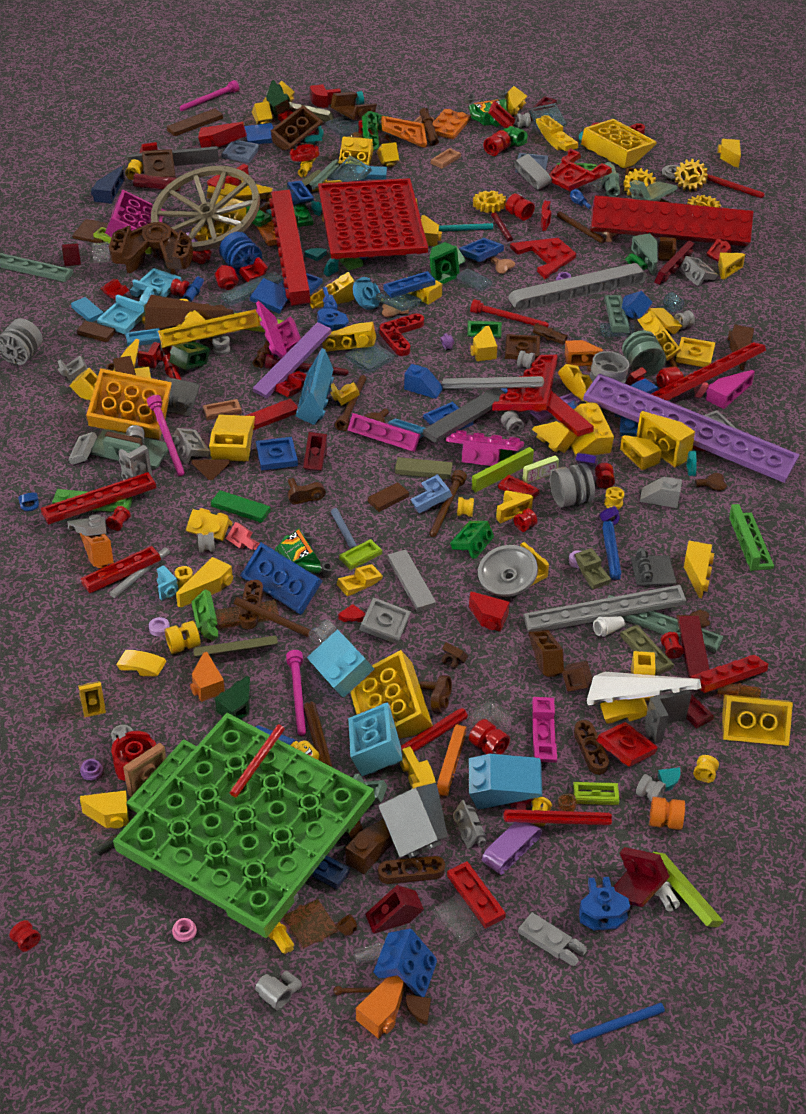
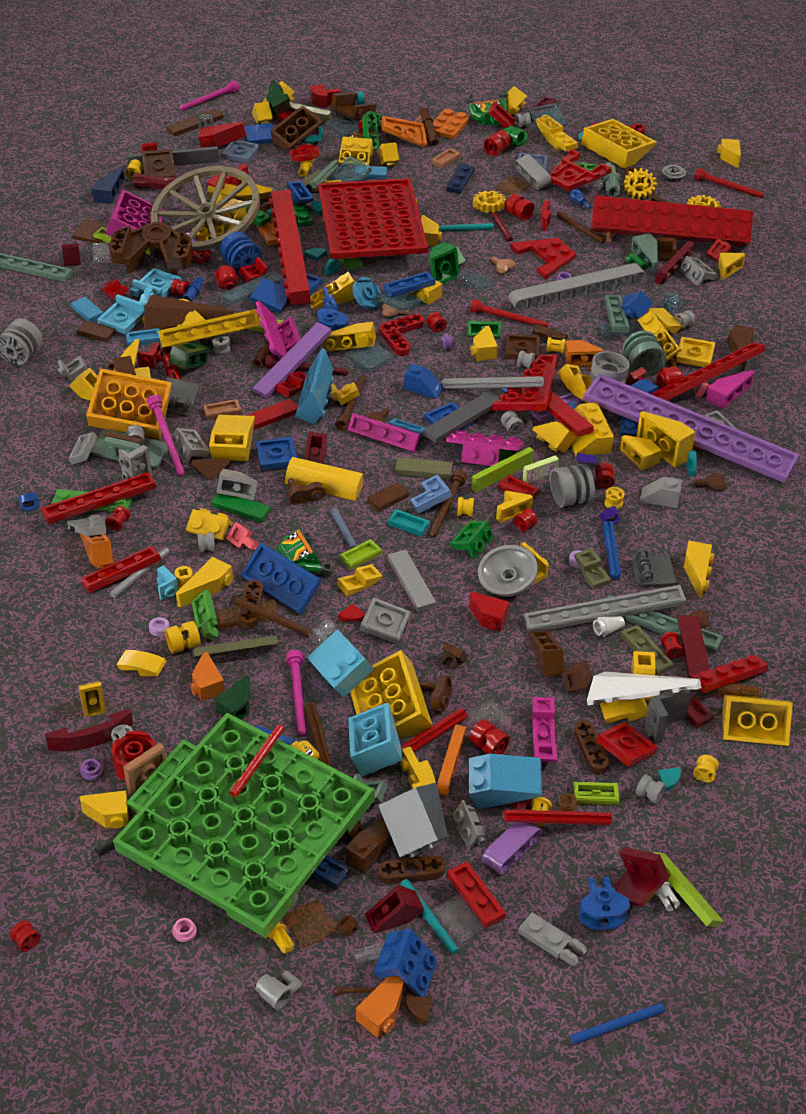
blue plate [459,238,504,262] -> none
sand green bracket [629,180,678,202] -> none
orange wheel [649,797,685,830] -> none
yellow gear [675,159,708,192] -> none
bright green fence [729,504,774,571] -> none
none -> dark red slope [45,708,133,751]
none -> clear light blue tile [197,114,214,132]
none -> light grey slope [217,469,258,500]
none -> yellow brick [285,457,363,501]
none -> teal tile [387,509,430,537]
none -> teal bar [400,879,460,956]
none -> red wheel [426,312,447,333]
none -> dark blue plate [447,164,475,194]
none -> clear orange piece [495,175,531,195]
none -> yellow bush [546,337,566,354]

